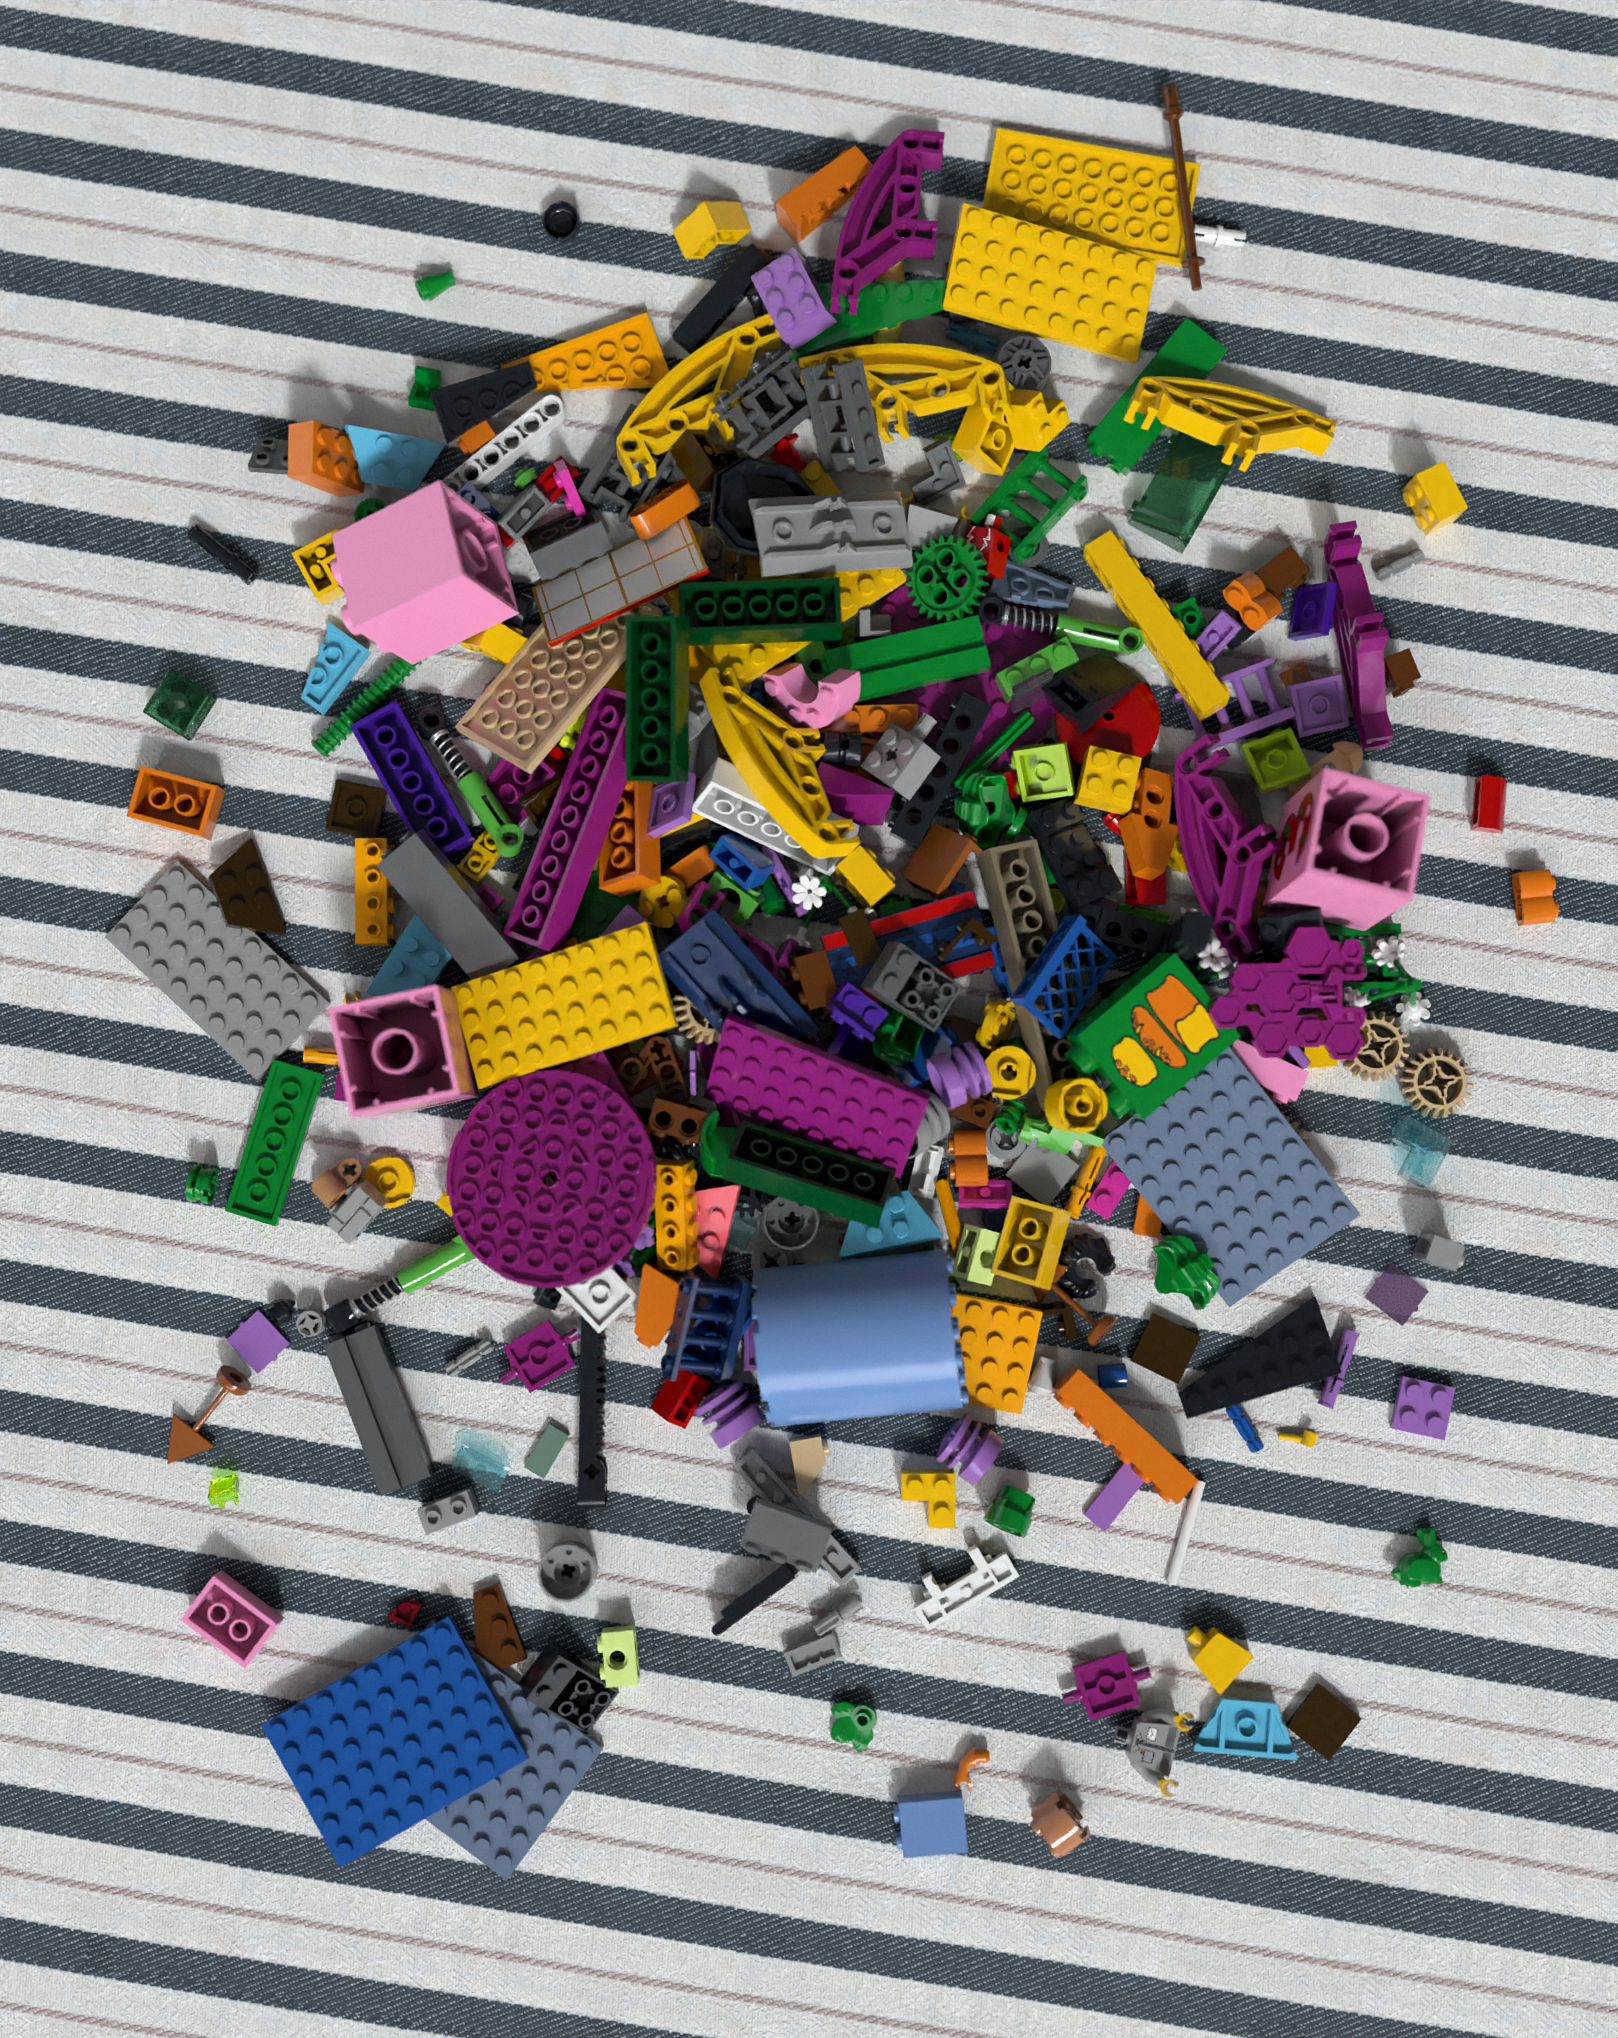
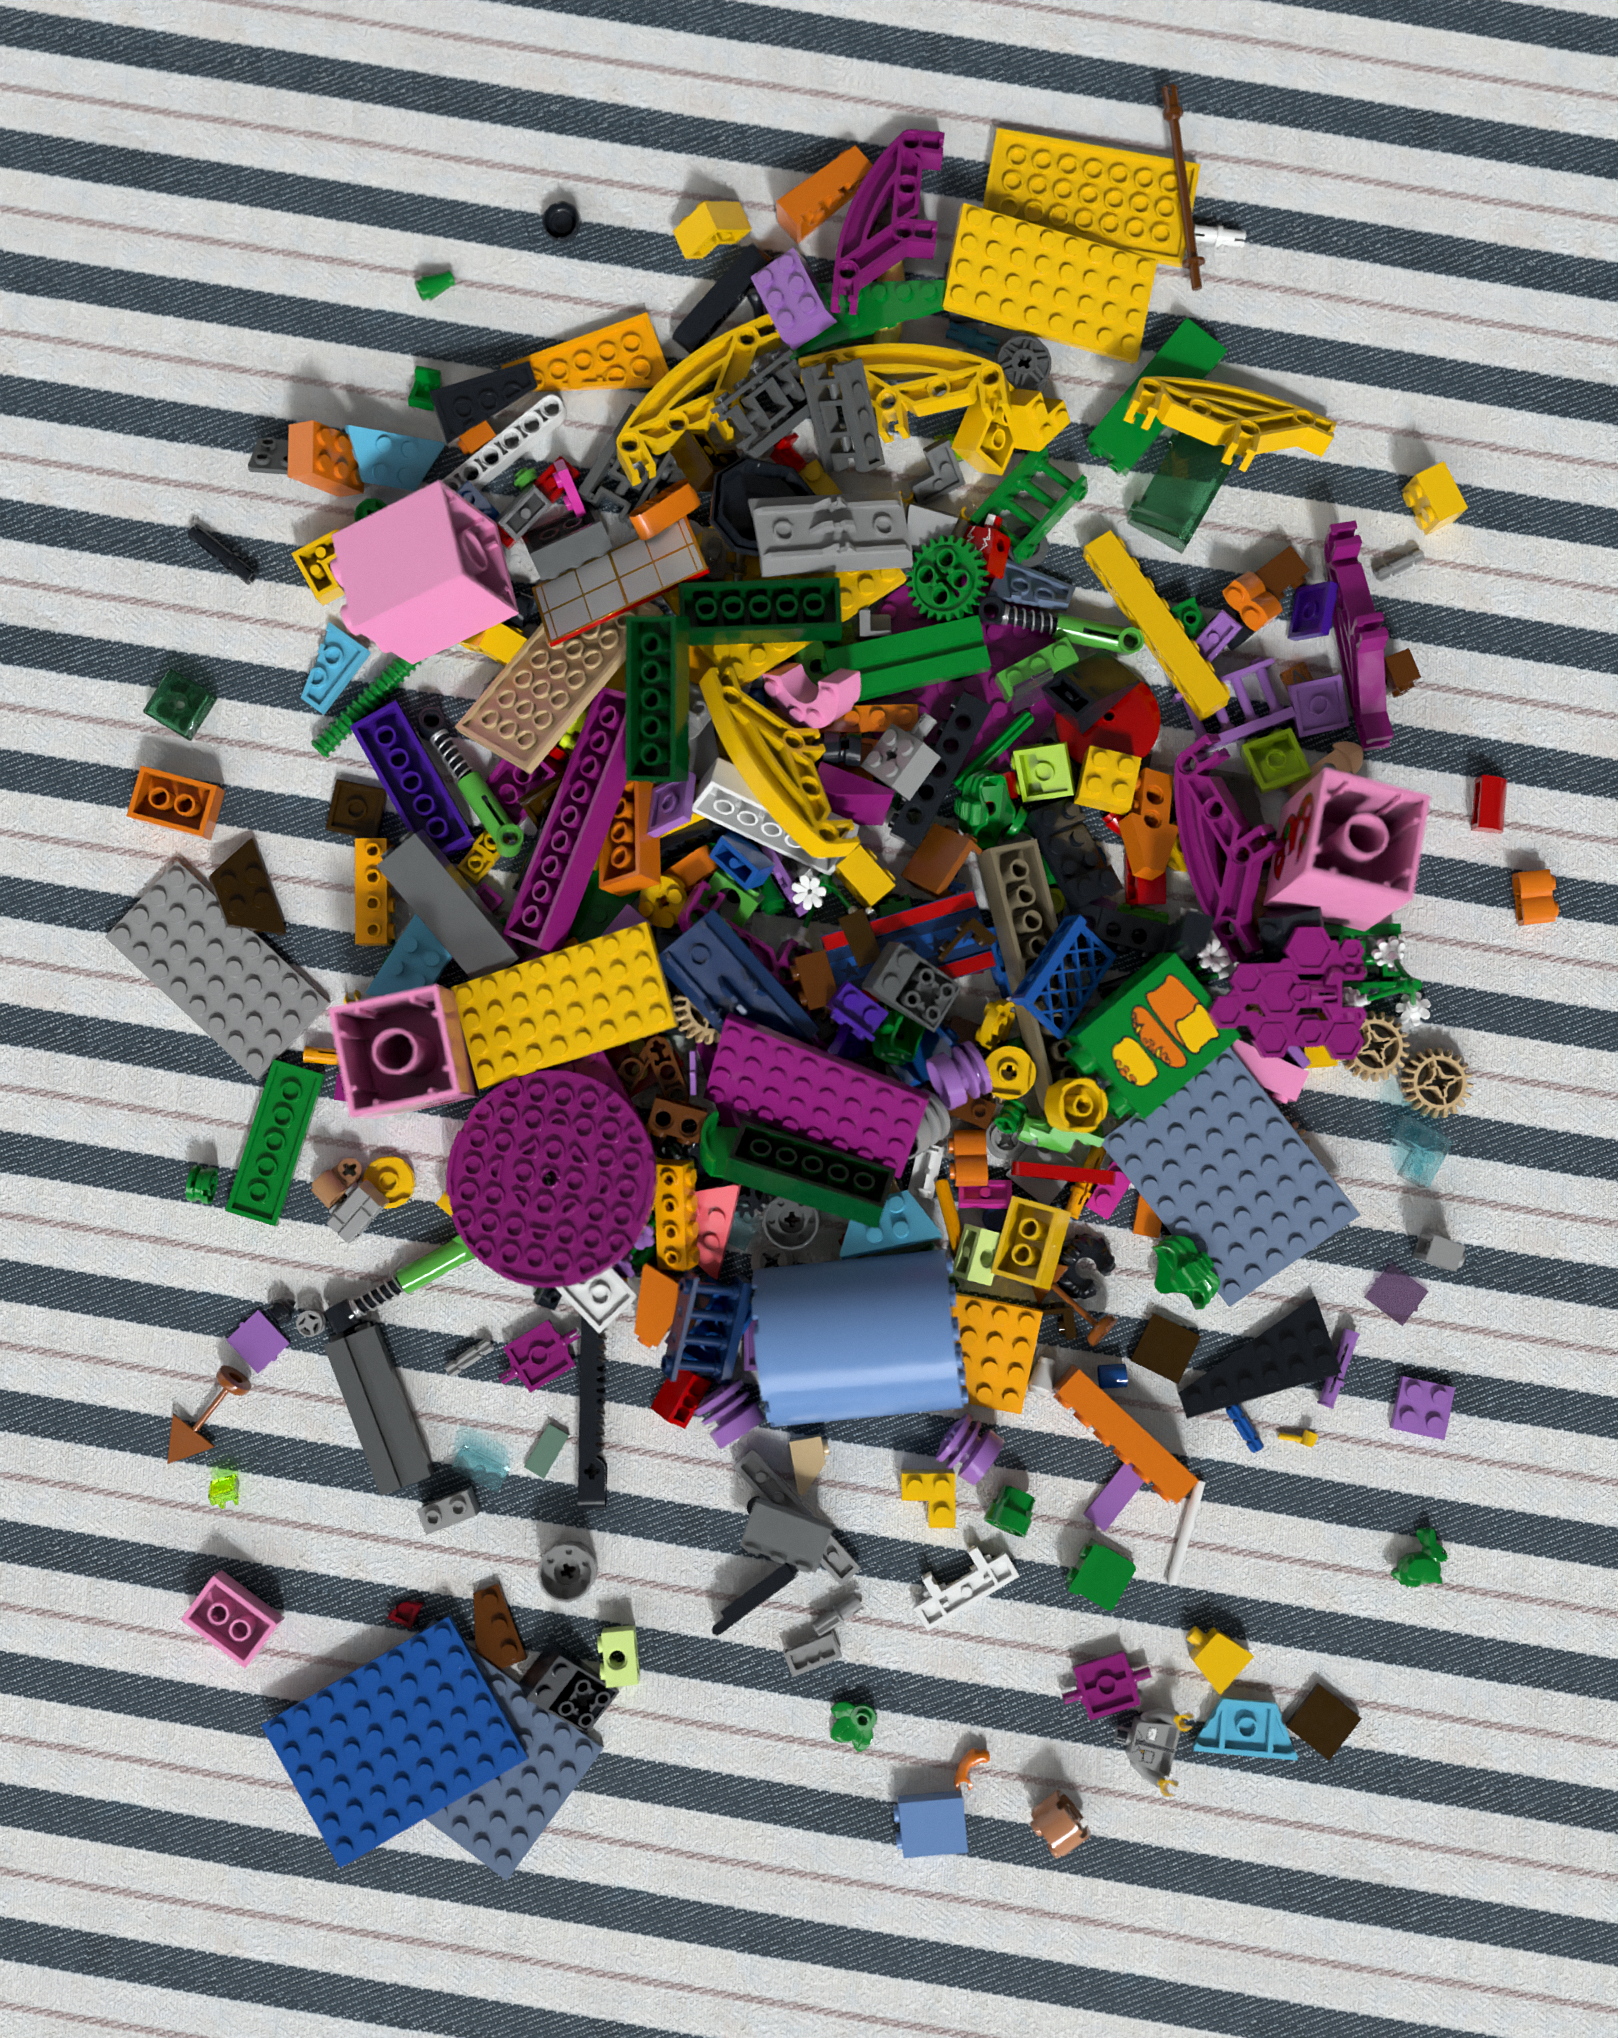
none -> red beam [1011,1161,1116,1186]
none -> green bracket [1065,1538,1136,1611]

